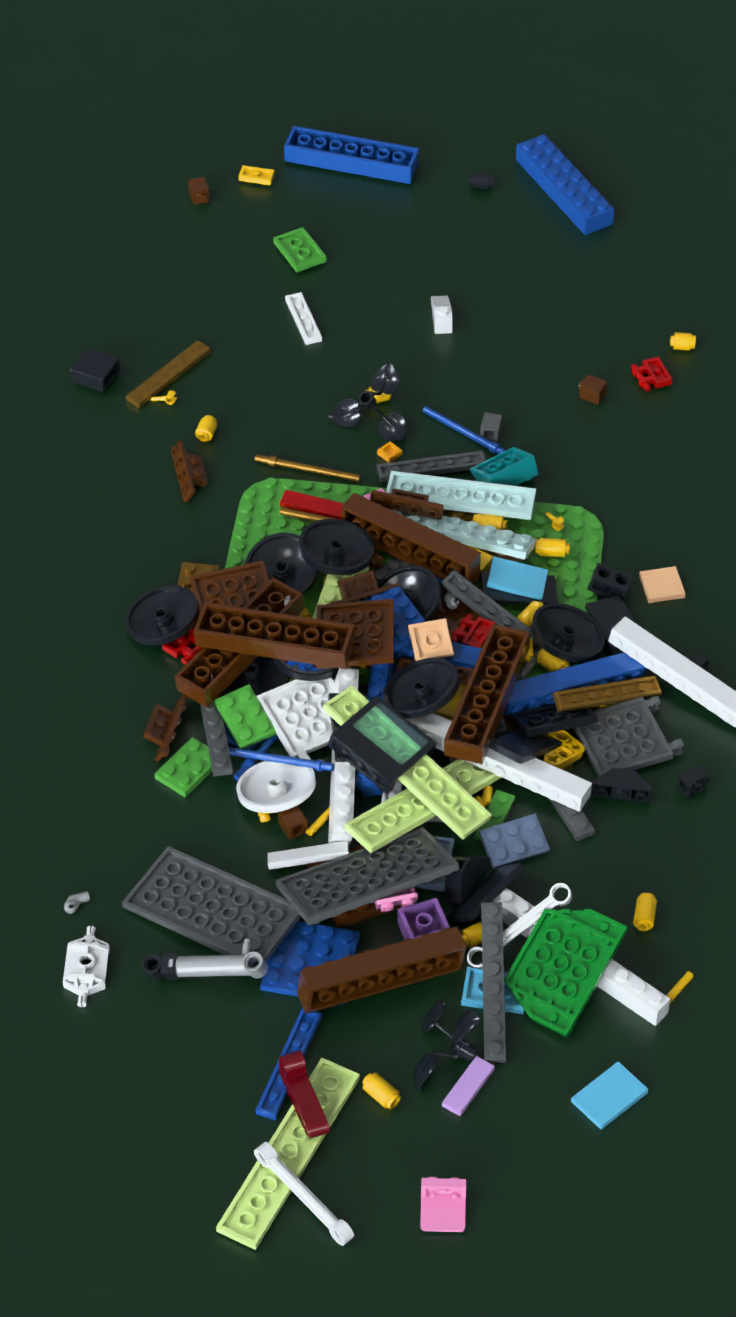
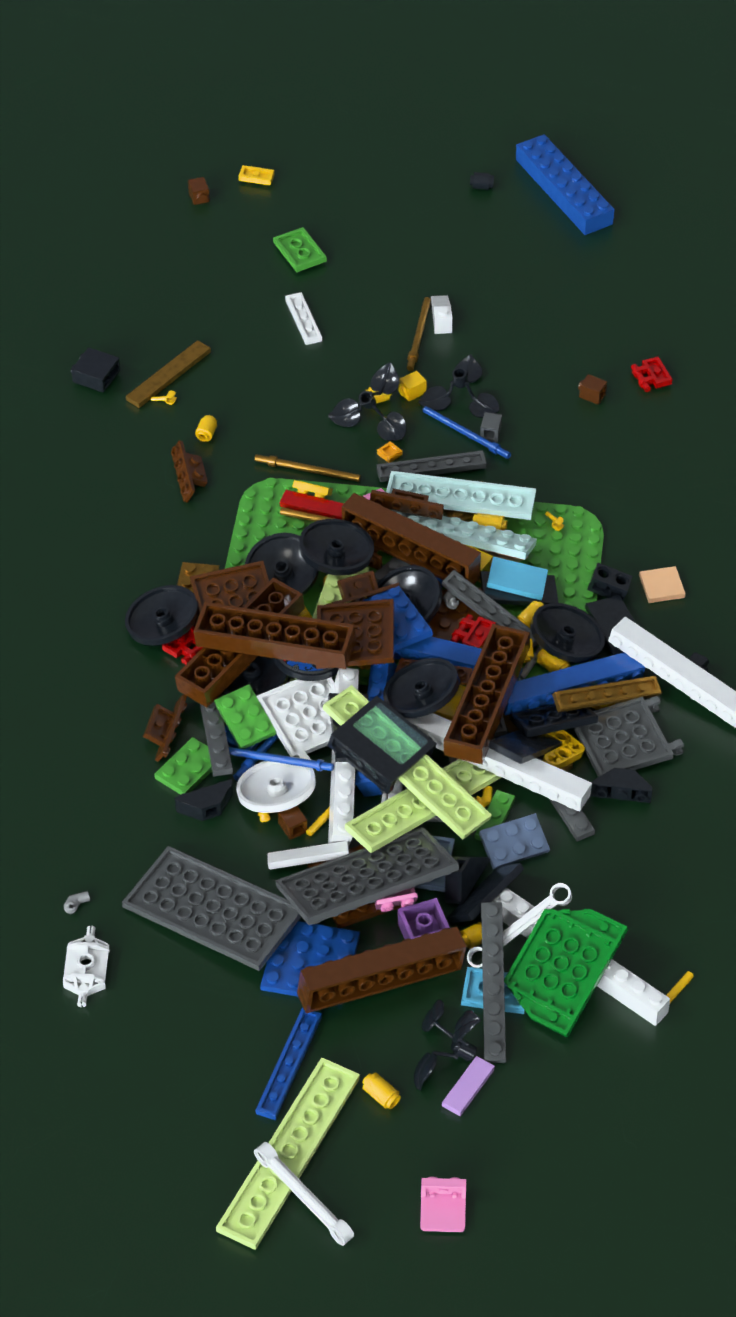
light grey piece [142,938,268,980] -> none
dark red beam [279,1050,330,1139] -> none
blue brick [284,126,419,184] -> none
light nougat tile [408,618,454,661] -> none
teal slope [470,447,538,486] -> none
yellow head [535,538,570,558] -> none
medium azure tile [571,1062,648,1130] -> none
yellow head [633,893,657,931] -> none
yellow brick [670,332,696,351] -> none
black brick [677,765,710,800] -> none
none -> black slope [174,779,233,821]
none -> yellow plate [293,480,333,498]
none -> yellow brick [398,371,427,401]
none -> pearl gold bar [407,297,431,371]
none -> black plant [418,354,499,418]

